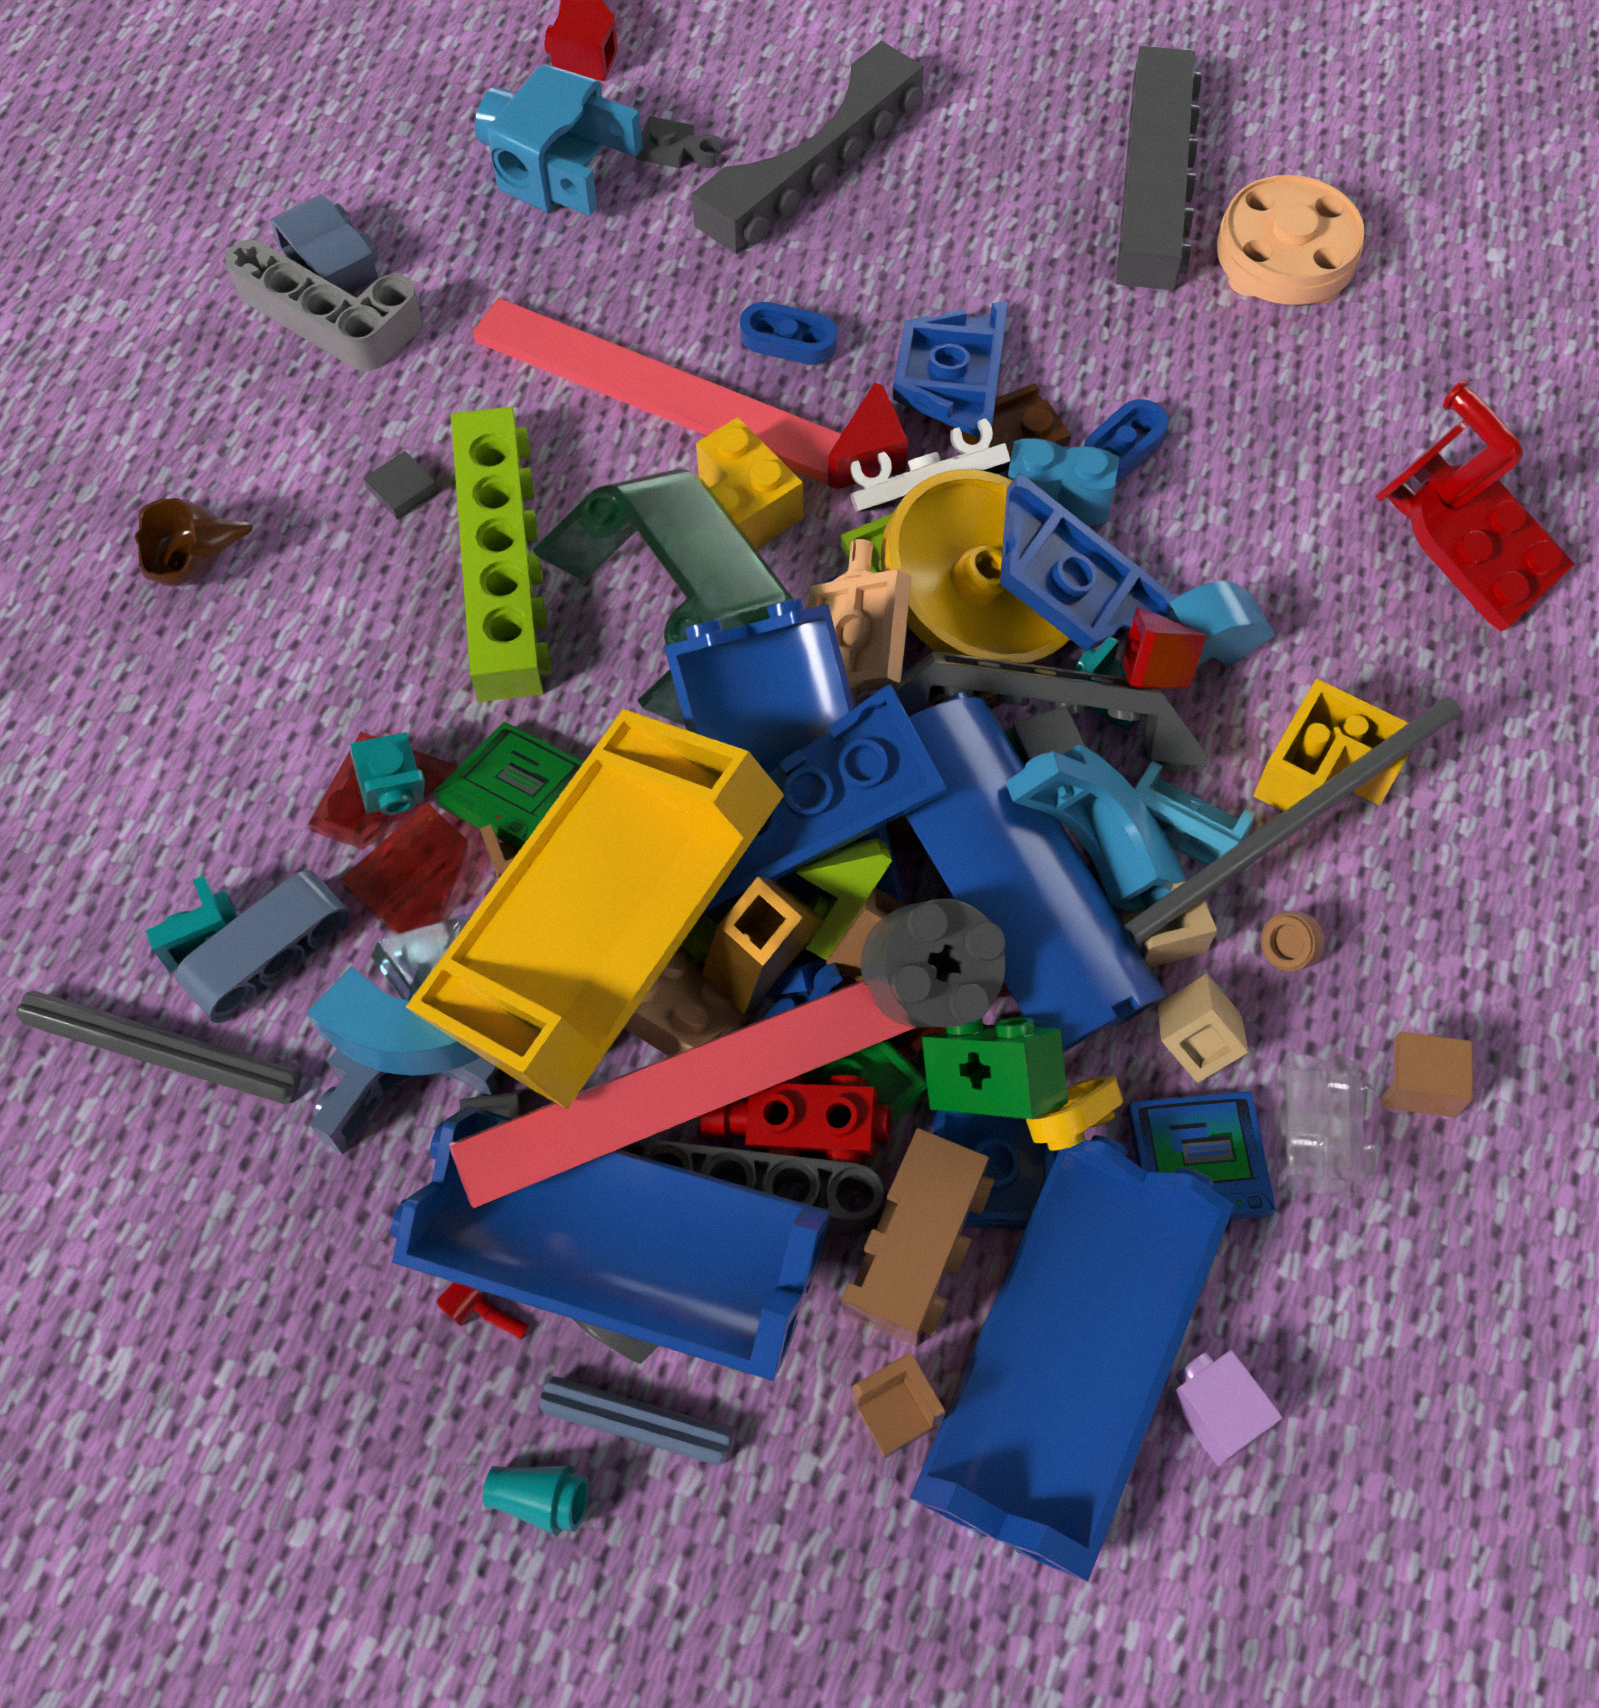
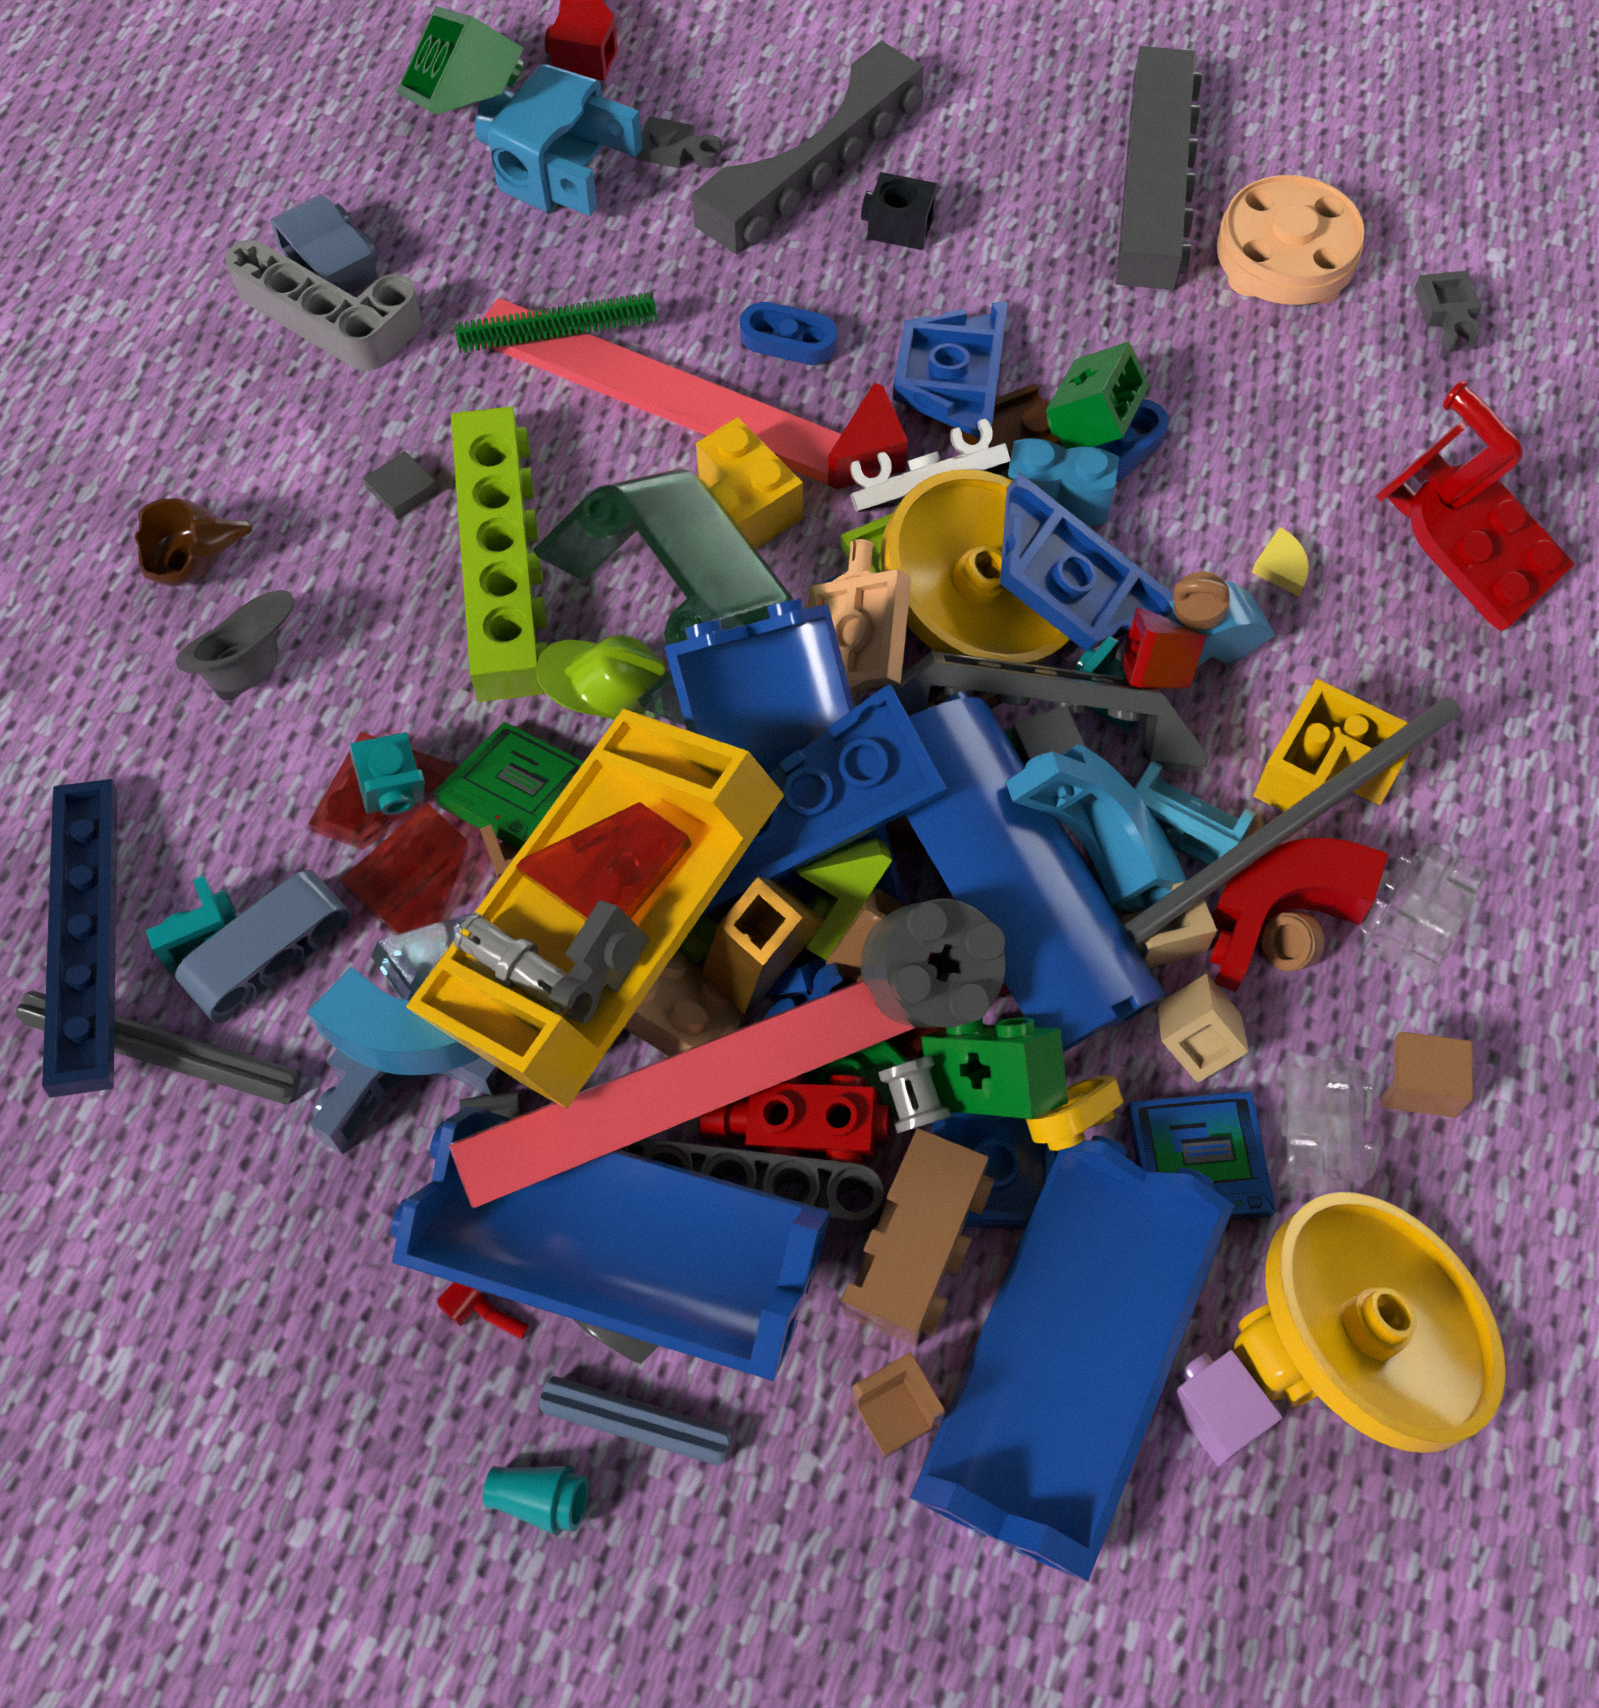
none -> dark blue plate [42,779,118,1098]
none -> dark grey piece [176,590,295,701]
none -> green slope [396,6,524,115]
none -> green axle [454,291,658,354]
none -> light grey pin [454,913,568,1014]
none -> clear red wing [516,802,692,922]
none -> lime piece [535,634,665,720]
none -> dark grey plate [549,900,650,1024]
none -> black brick [861,172,937,250]
none -> light grey bush [878,1056,951,1134]
none -> green brick [1046,341,1150,449]
none -> medium nougat tile [1173,571,1230,630]
none -> red arch [1209,838,1389,992]
none -> yellow head [1234,1304,1318,1407]
none -> light yellow tile [1252,527,1309,596]
none -> yellow dish [1265,1192,1506,1453]
none -> clear brick [1360,841,1487,986]
none -> dark grey plate [1414,270,1482,352]

